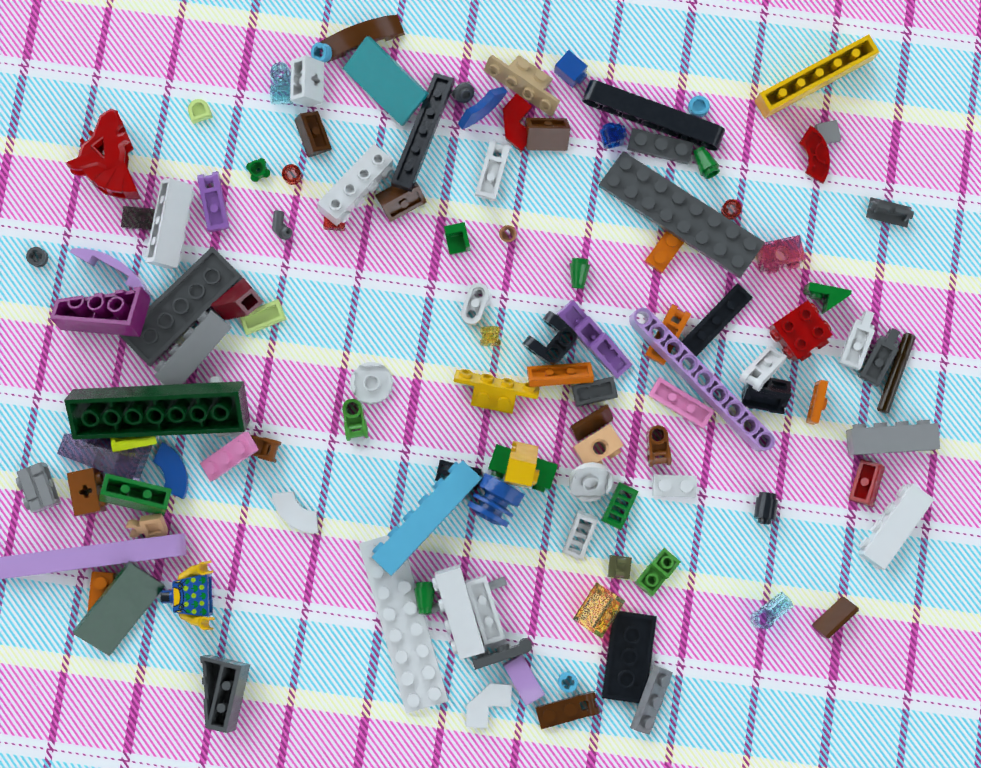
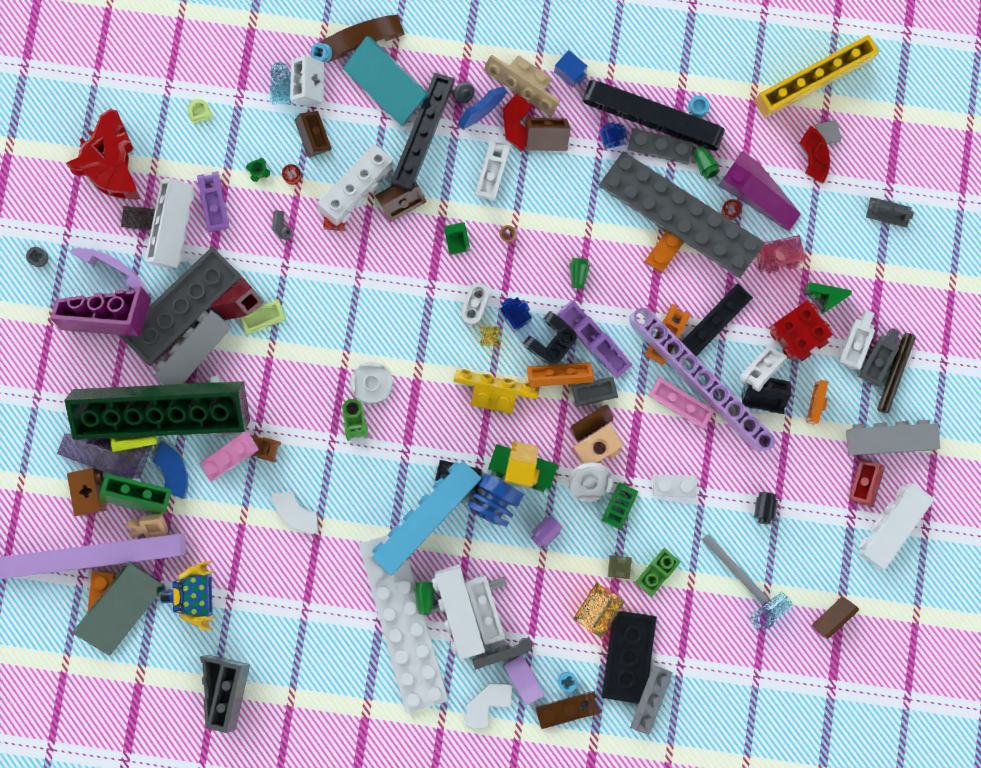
light grey brick [16,462,61,513] -> none
white slope [562,510,598,560] -> none
dark orange piece [646,425,672,467] -> none
none -> clear blue brick [500,297,532,333]
none -> medium lavender brick [531,515,563,547]
none -> light grey bar [702,534,768,604]
none -> magenta wedge [718,151,801,232]

